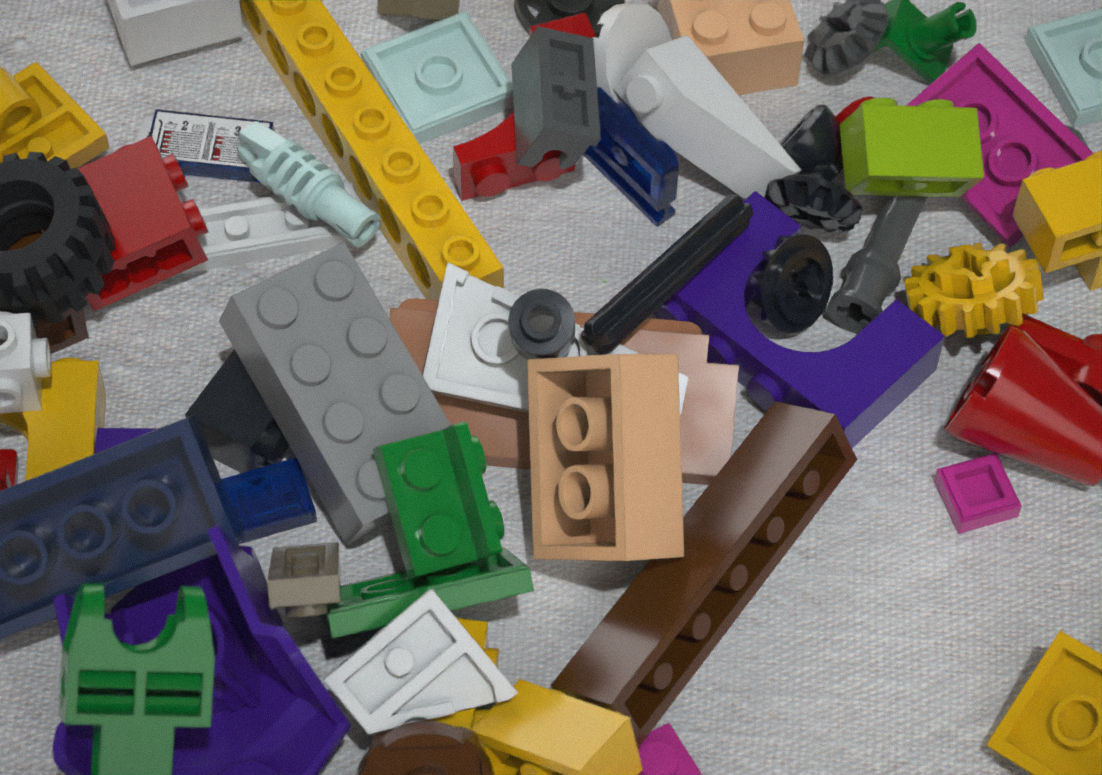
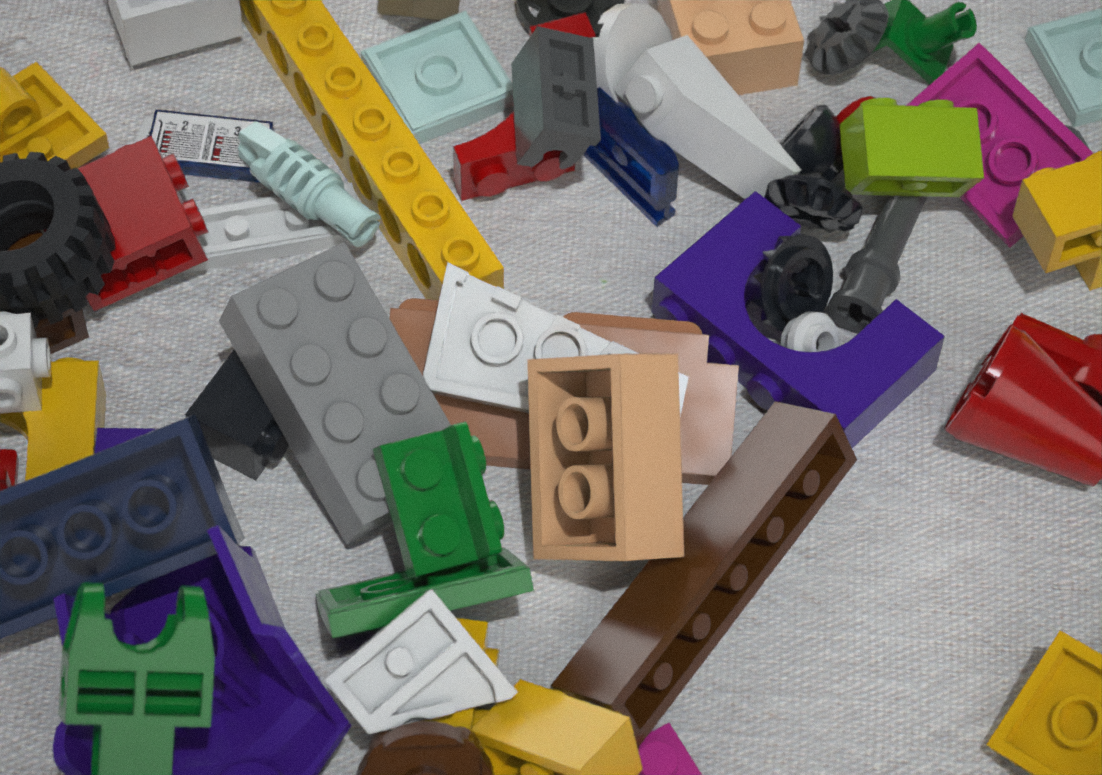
clear blue tile [222,458,317,544] -> none
dark tan plate [267,542,341,617] -> none
black brick [508,289,576,360] -> none
black axle [581,195,754,355] -> none
yellow gear [905,243,1044,338] -> none
dark pink tile [934,453,1022,534] -> none
none -> white plate [781,312,839,352]

